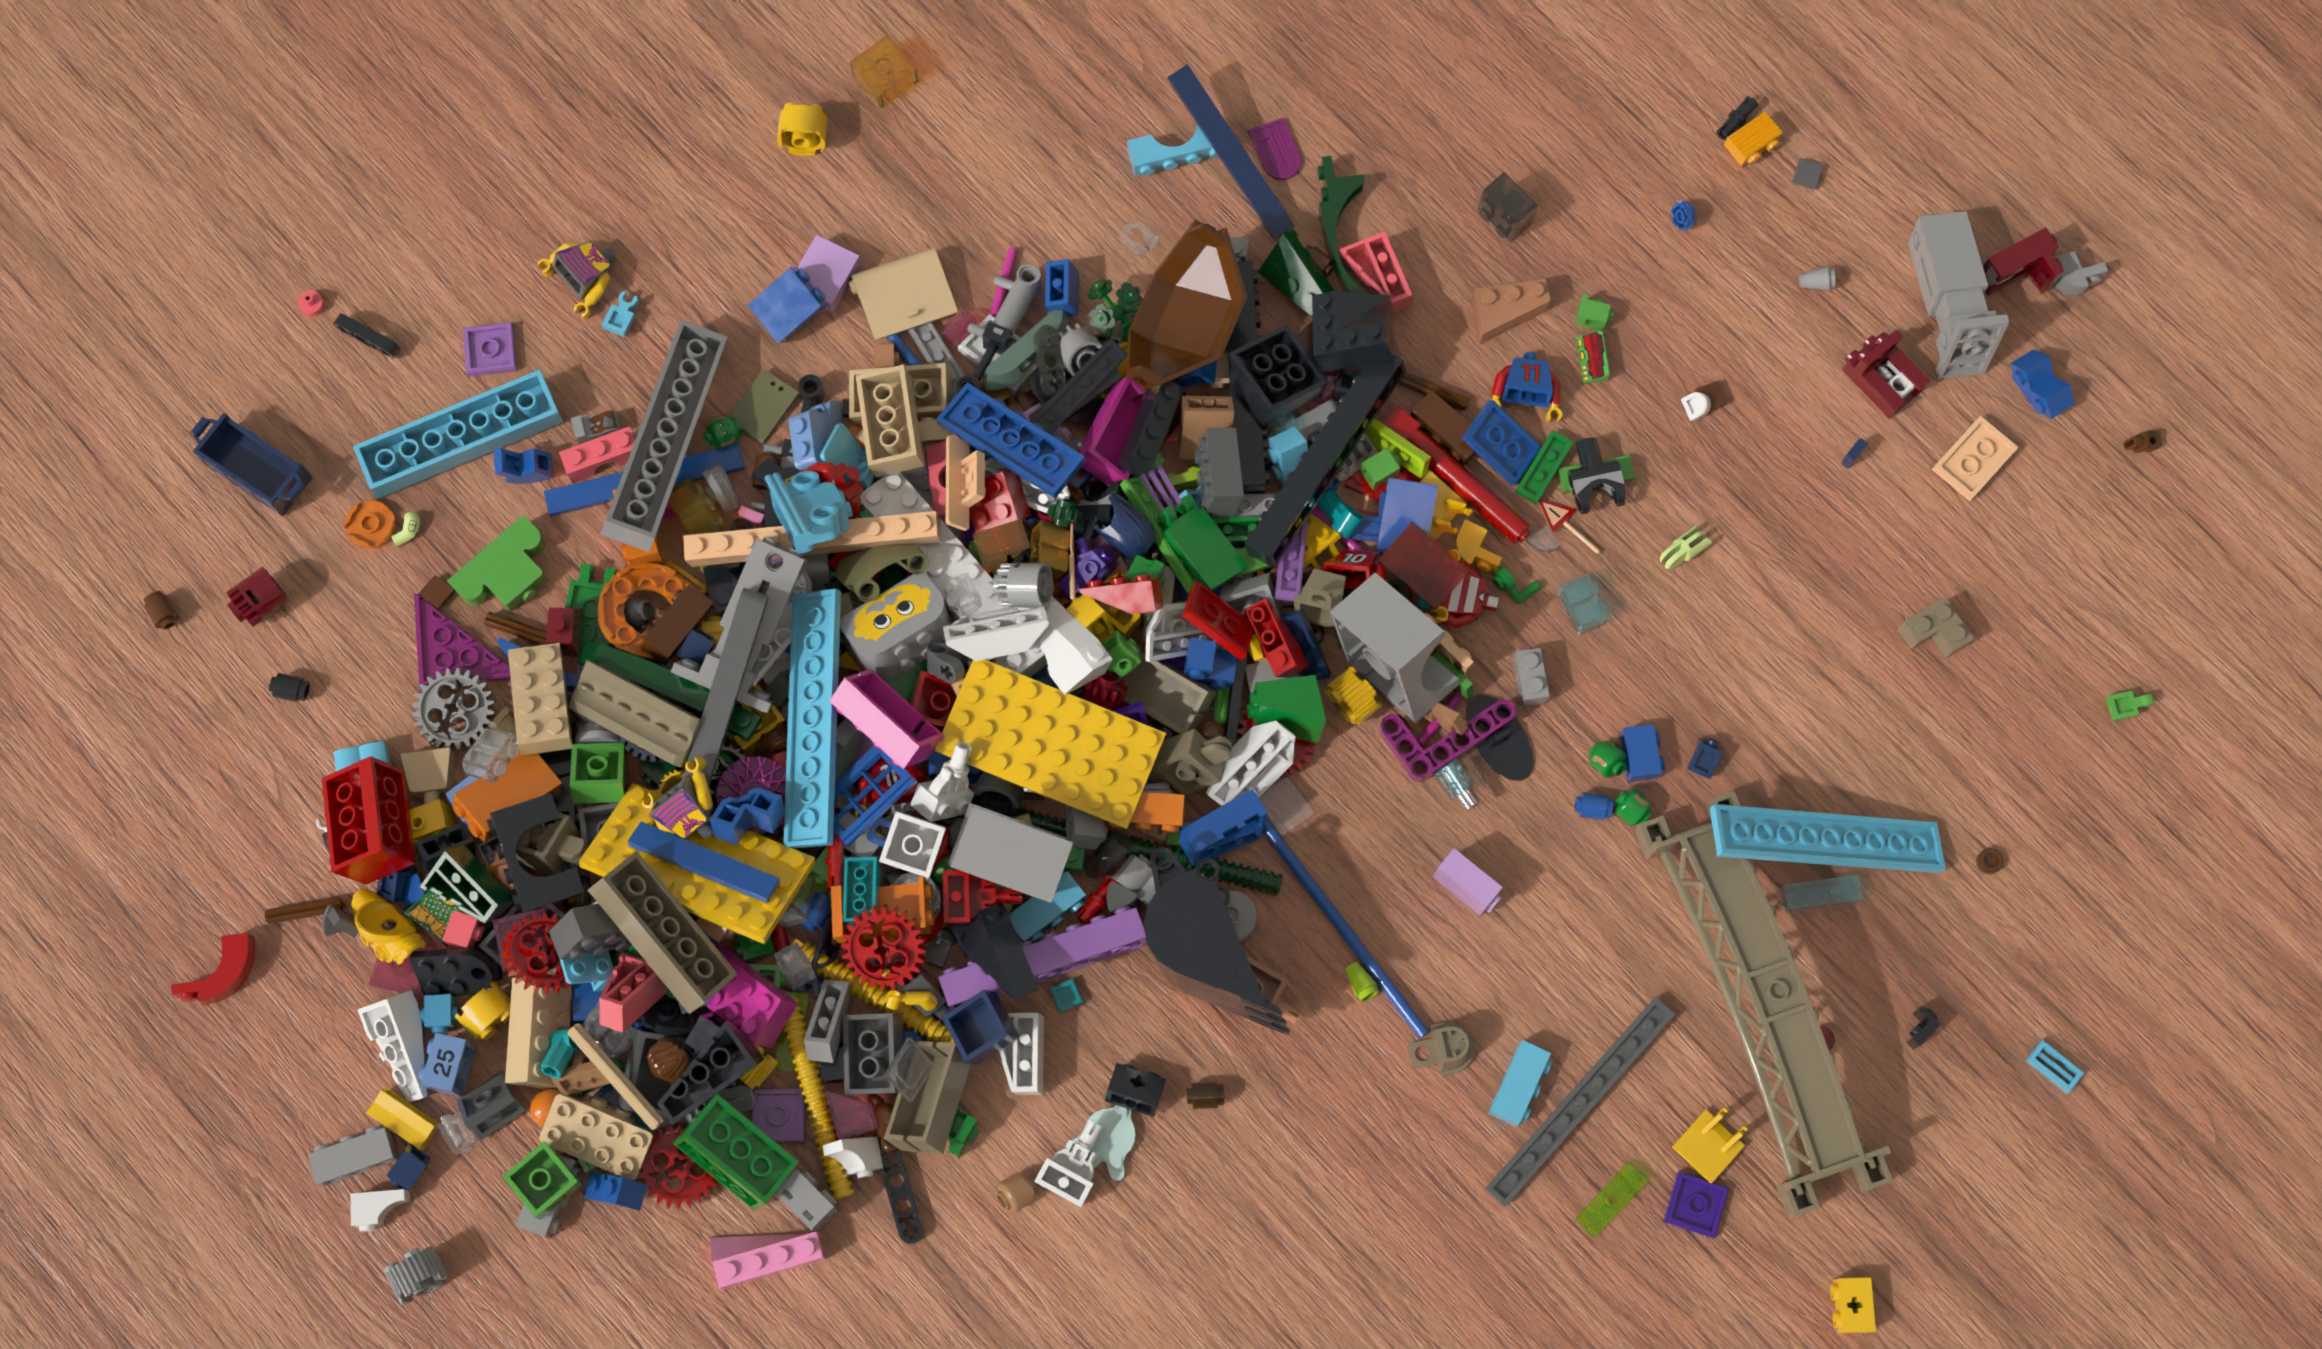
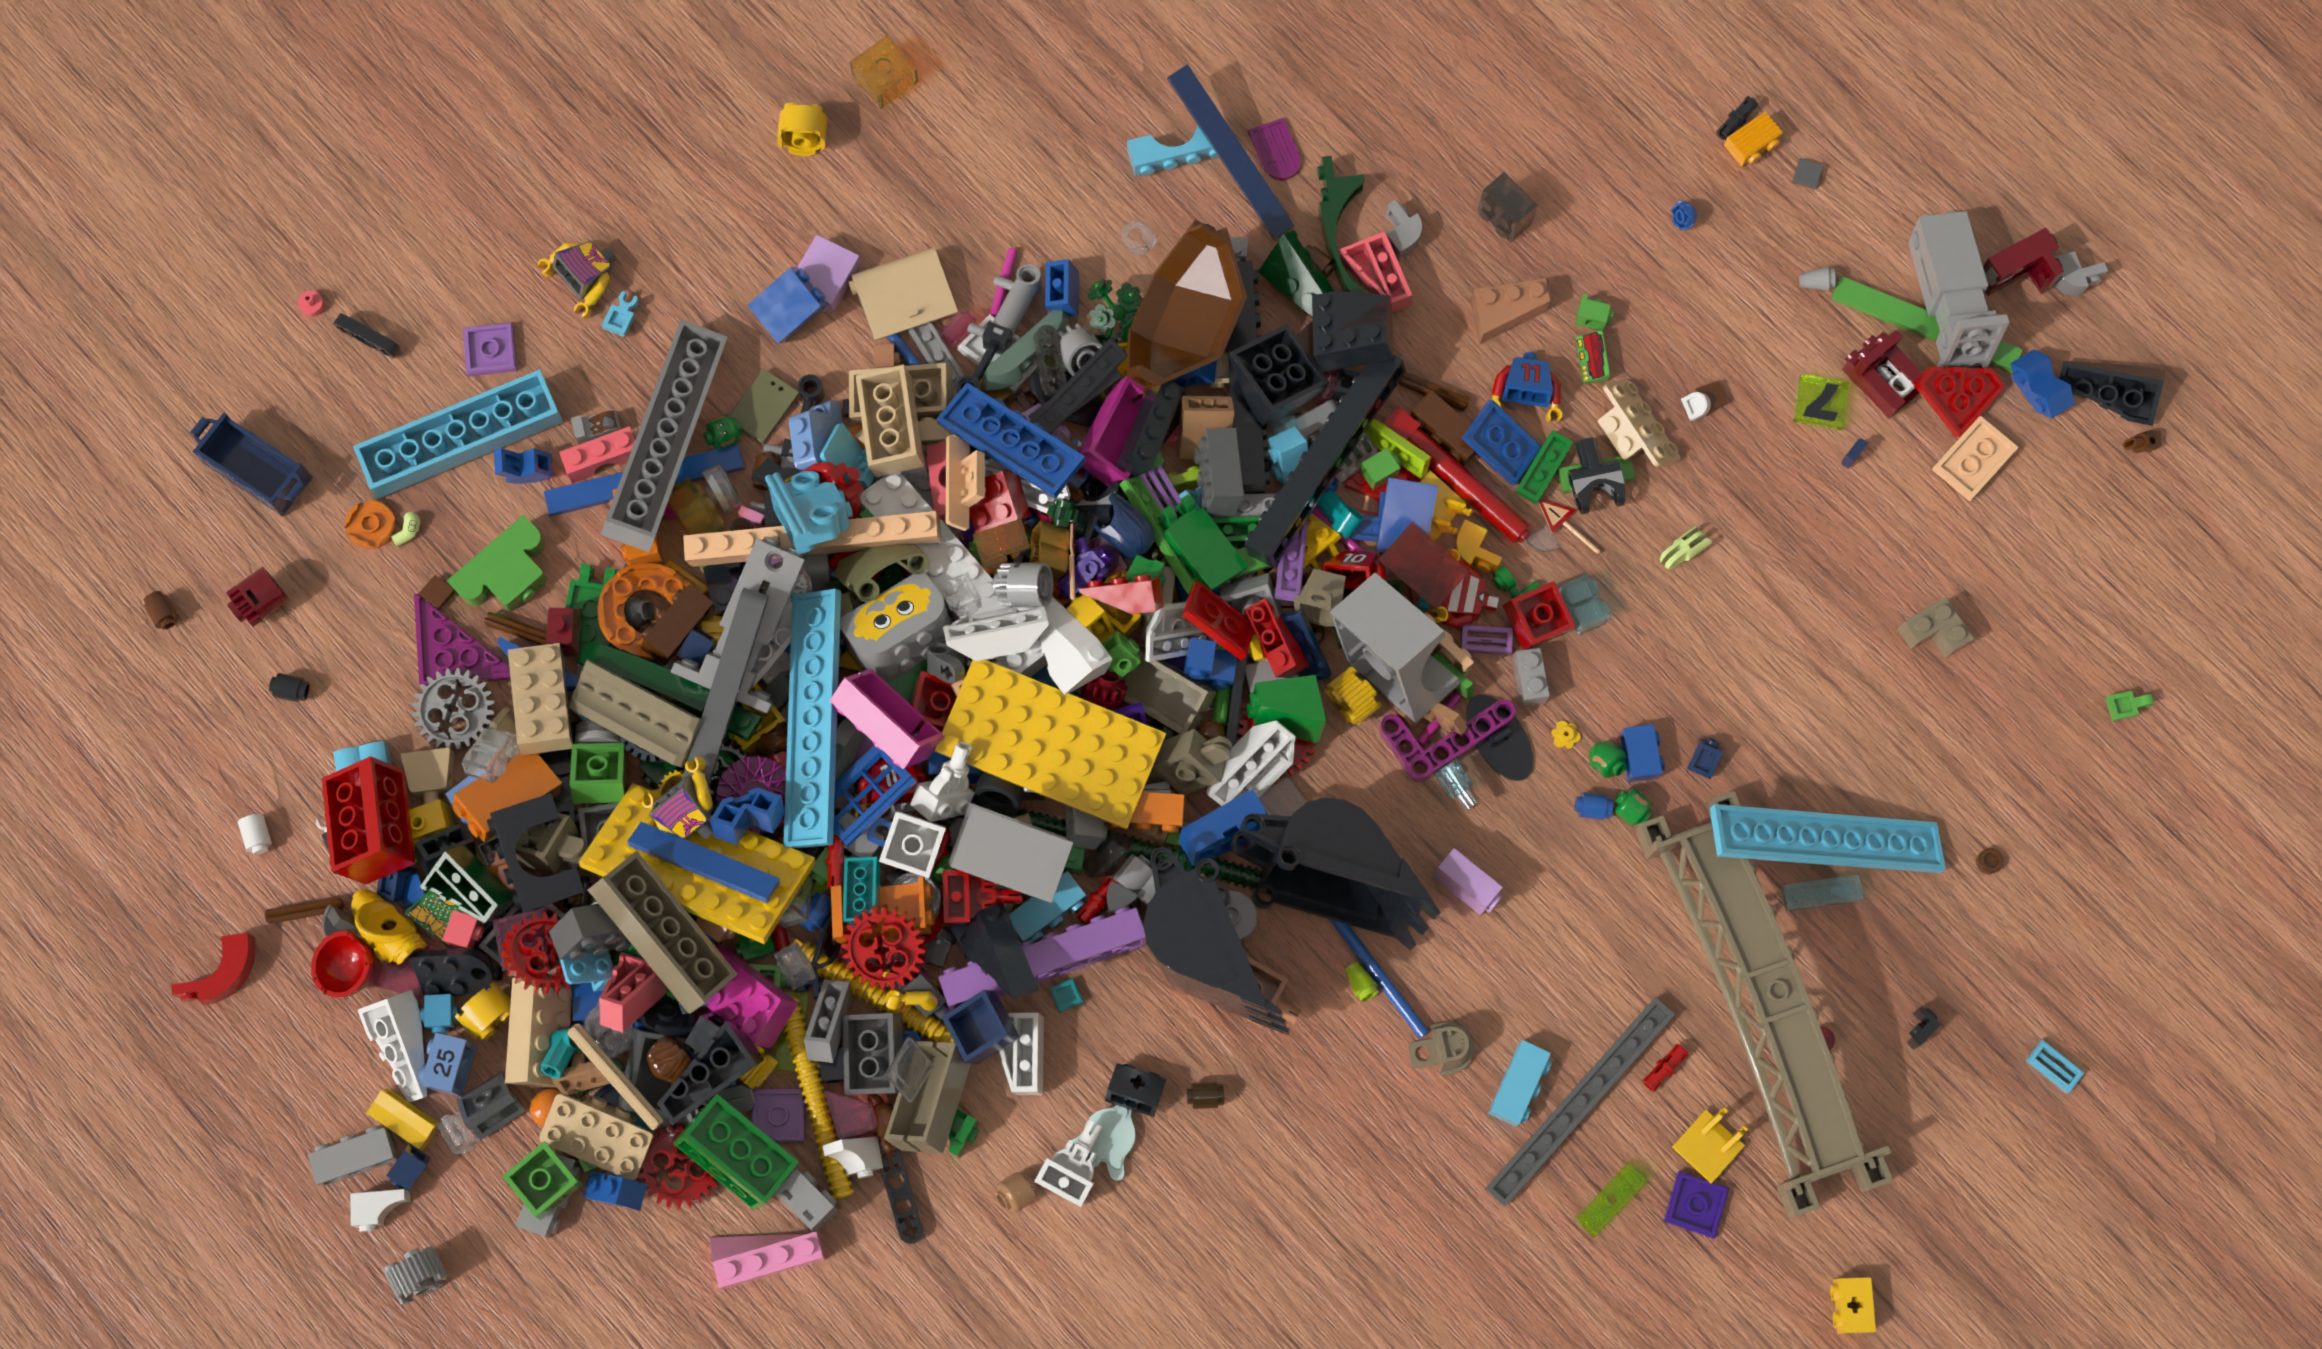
none -> white brick [238,814,272,855]
none -> red cylinder [311,930,375,998]
none -> black piece [1230,797,1440,950]
none -> light grey brick [1385,200,1422,261]
none -> medium lavender tile [1461,625,1513,655]
none -> red brick [1503,581,1576,650]
none -> yellow plant [1551,721,1581,749]
none -> tan bracket [1598,379,1680,467]
none -> red pin [1642,1044,1689,1092]
none -> clear neon green tile [1793,374,1849,430]
none -> bright green tile [1831,276,2023,373]
none -> red plate [1913,366,2006,437]
none -> black wedge [2059,361,2166,426]

